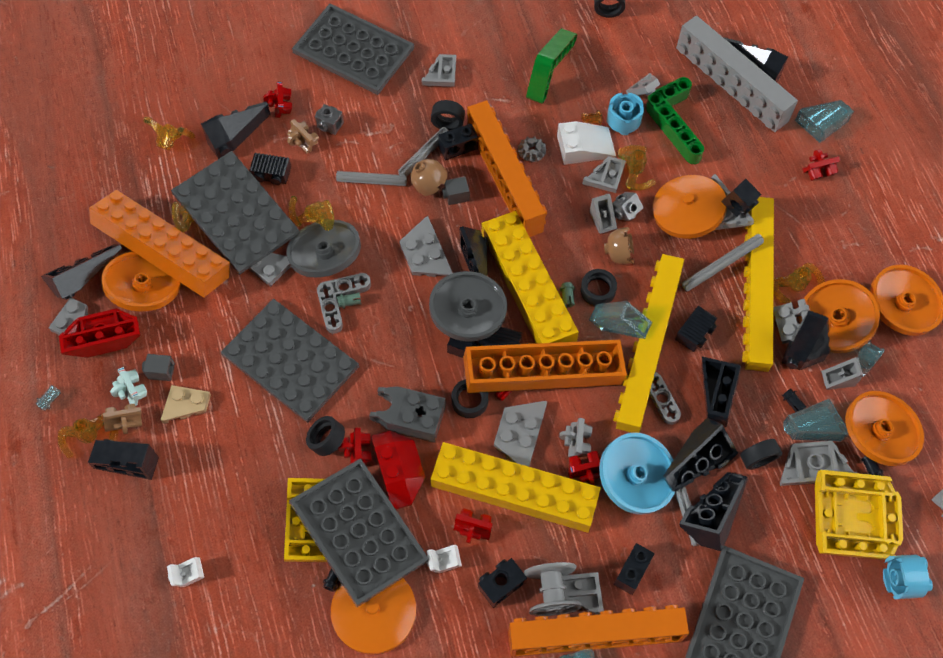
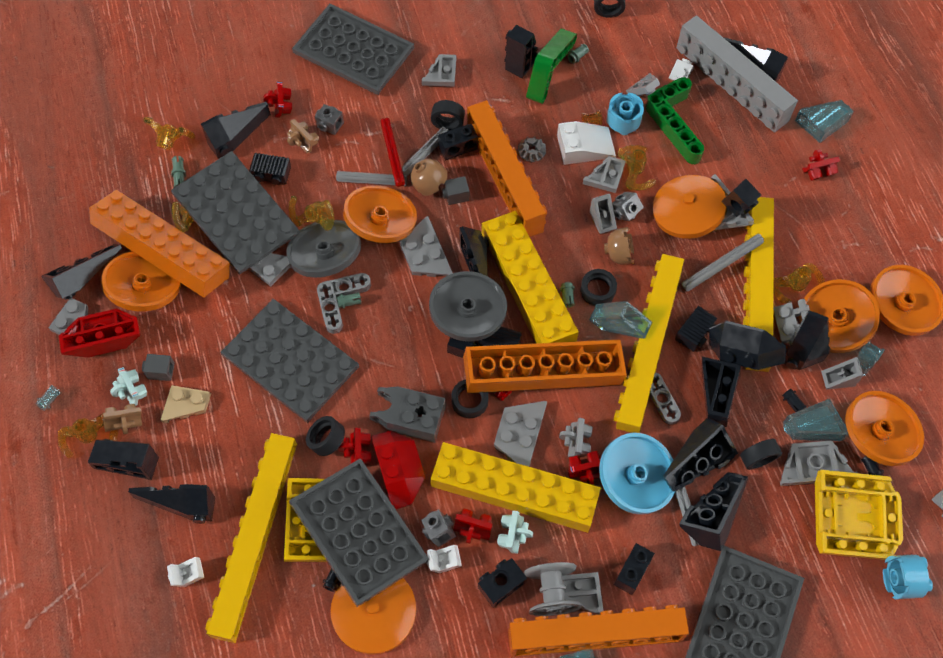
none -> black wedge [128,484,215,524]
none -> sand green pin [171,156,186,188]
none -> yellow brick [205,433,297,643]
none -> orange dish [343,186,417,243]
none -> red axle [380,118,405,187]
none -> flat silver brick [421,509,456,547]
none -> light aqua hips [497,511,533,554]
none -> black wedge [504,25,538,78]
none -> sand green pin [568,44,589,63]
none -> white bracket [669,58,694,81]
none -> black wedge [709,321,786,370]

